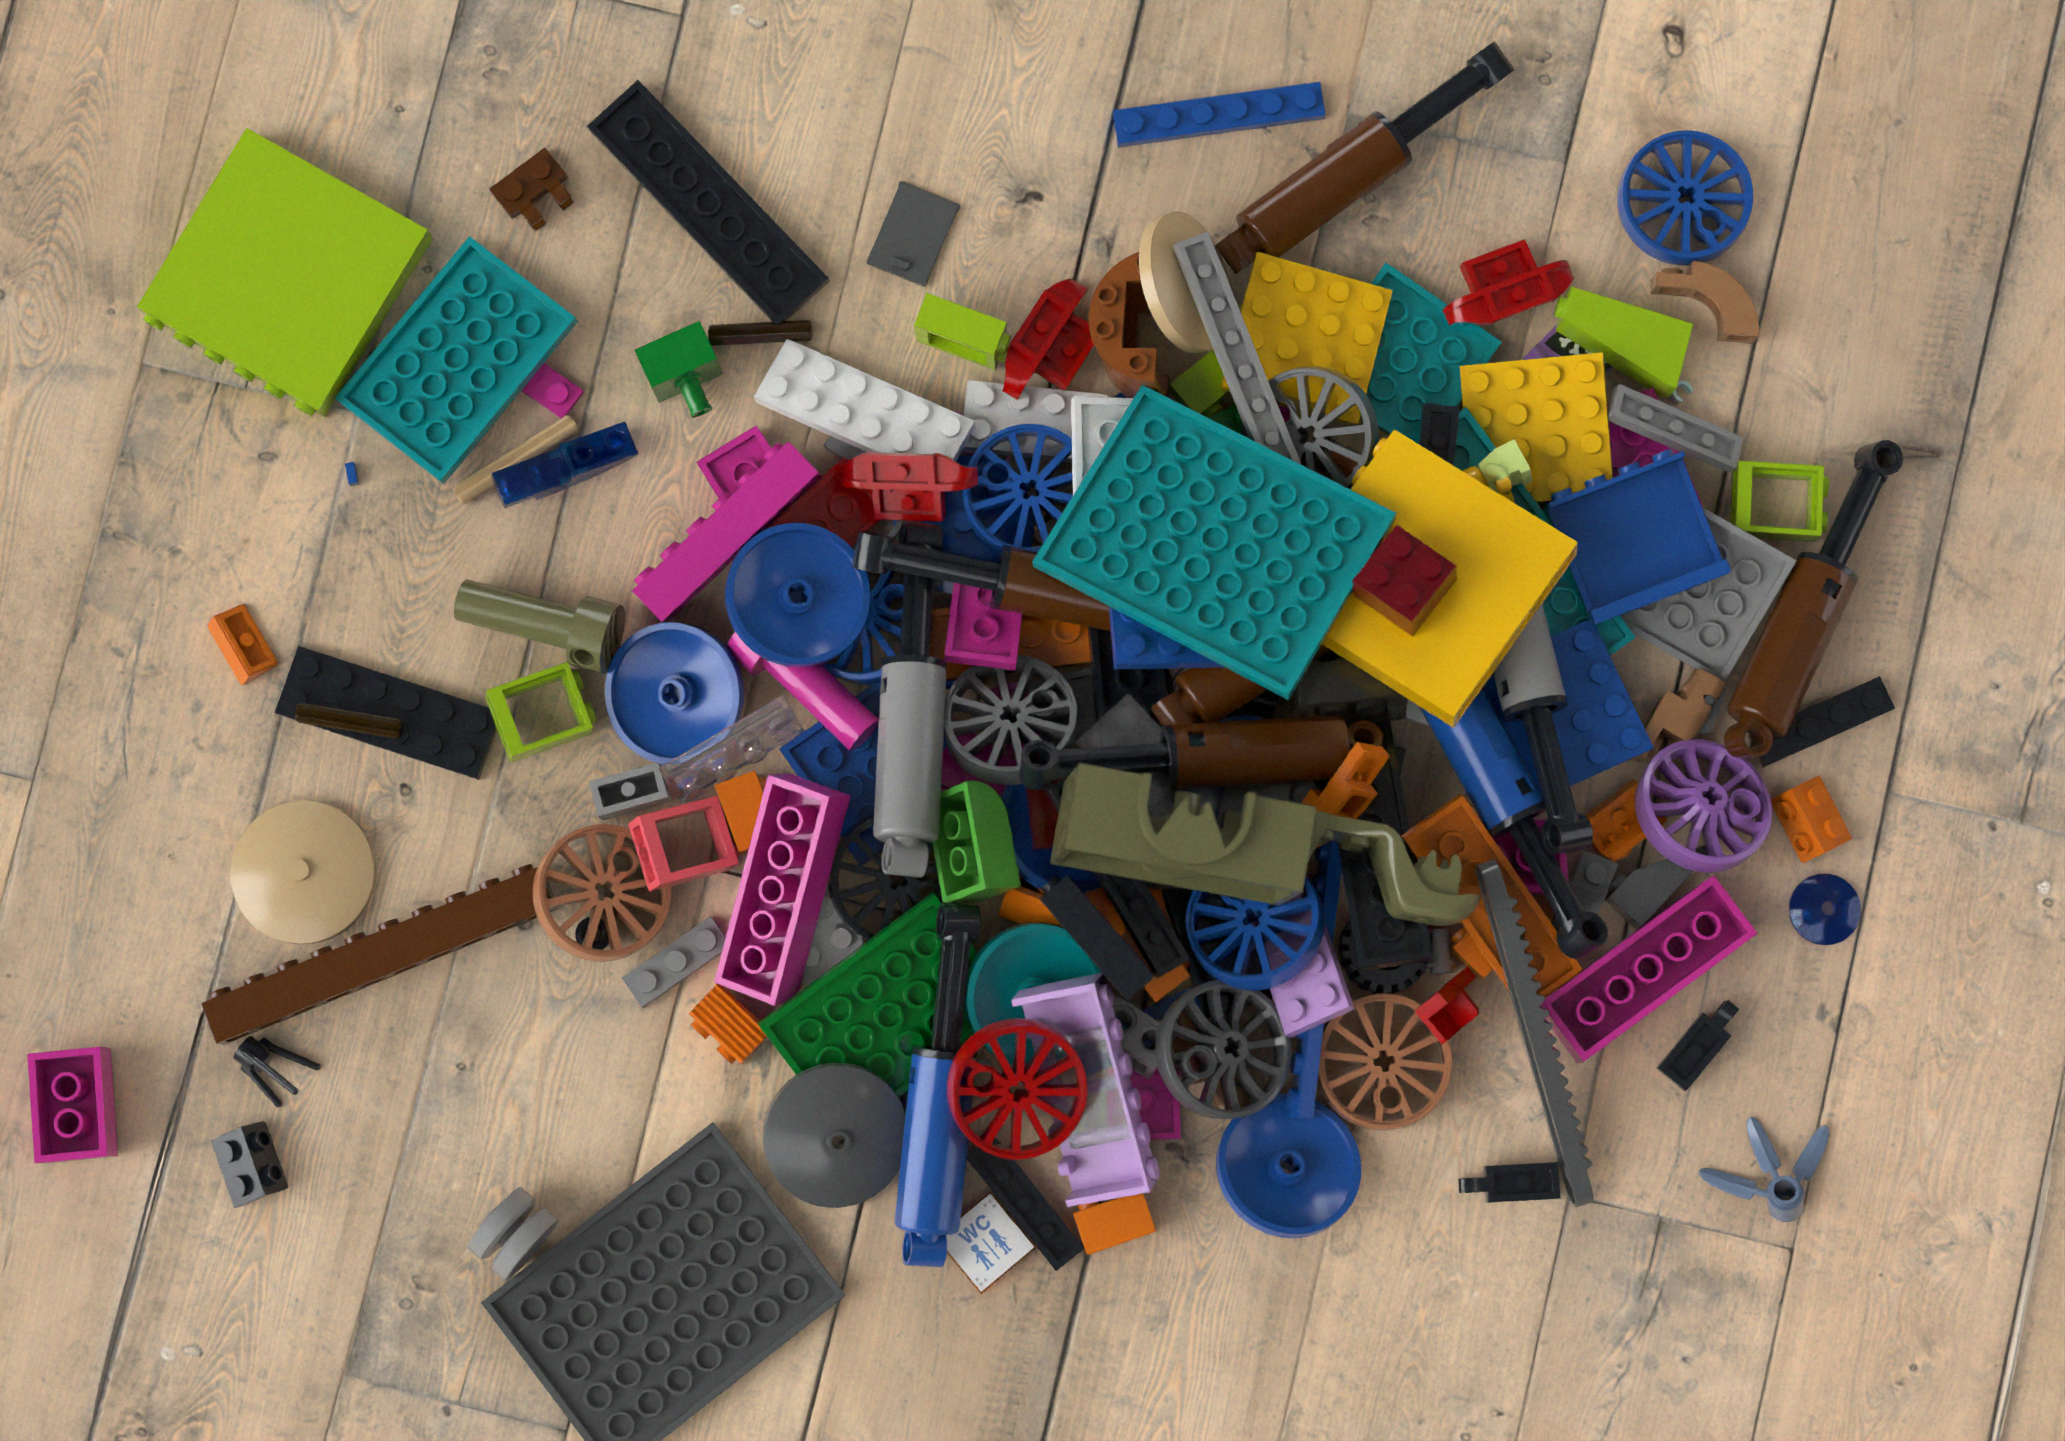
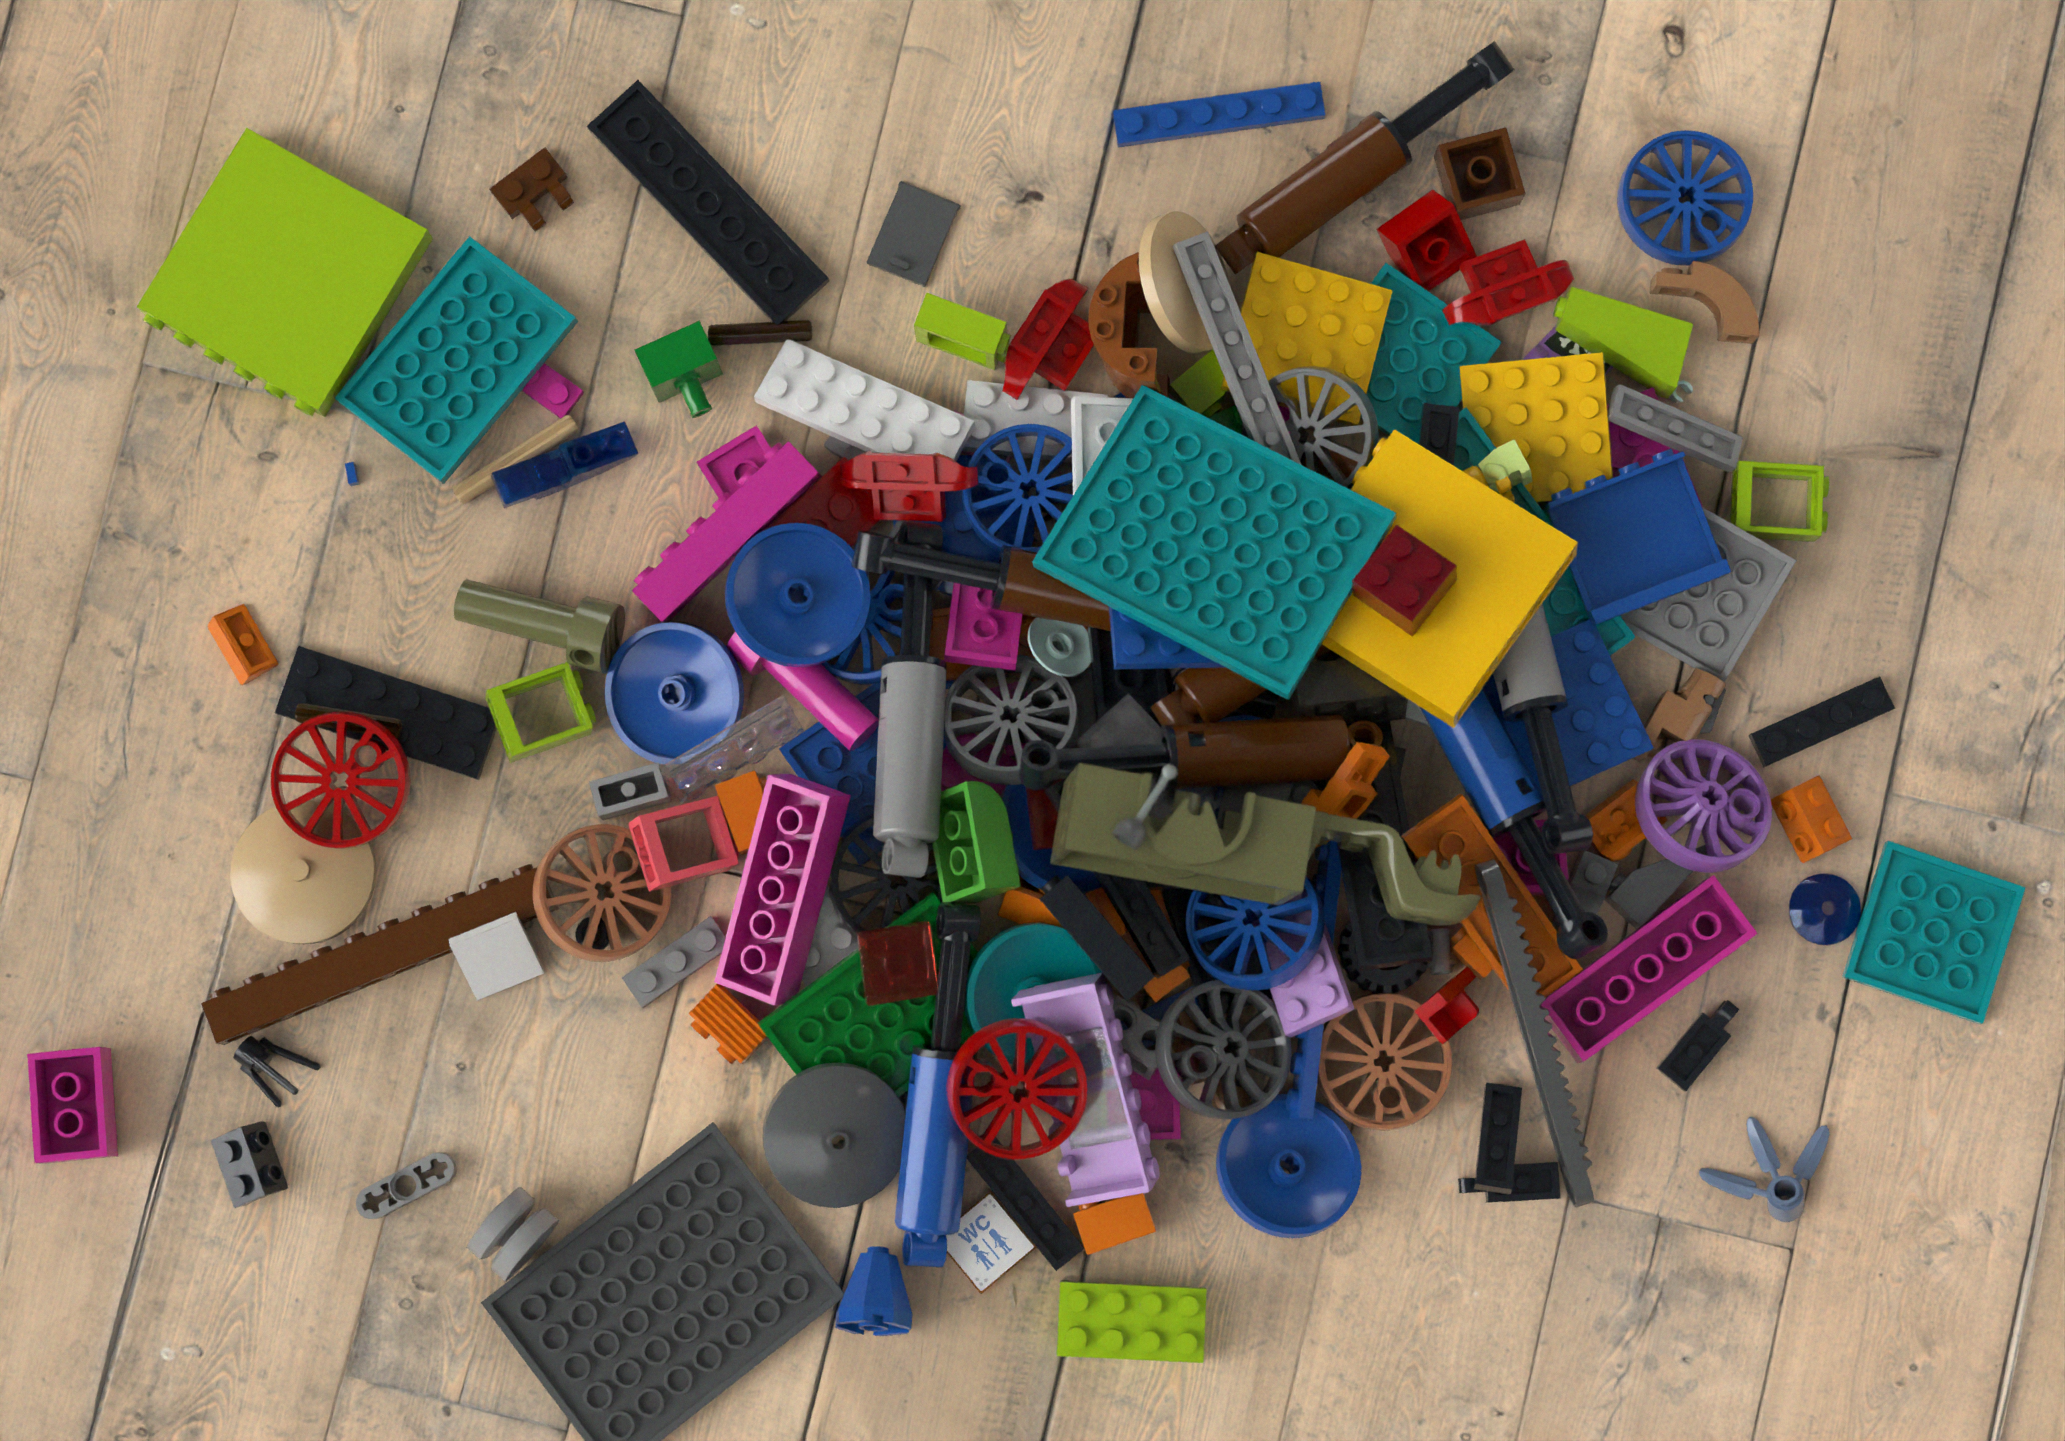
reddish brown piece [1724,440,1903,759] -> none
none -> red piece [270,711,411,849]
none -> light grey beam [356,1153,457,1219]
none -> white tile [449,912,544,1000]
none -> blue cone [835,1246,912,1336]
none -> clear red plate [856,921,938,1006]
none -> light aqua dish [1028,618,1091,677]
none -> lime brick [1056,1281,1207,1363]
none -> hinge [1112,765,1177,850]
none -> red slope [1376,189,1477,292]
none -> reddish brown brick [1434,127,1526,220]
none -> black plate [1474,1082,1522,1194]
none -> teal piece [1842,841,2026,1024]

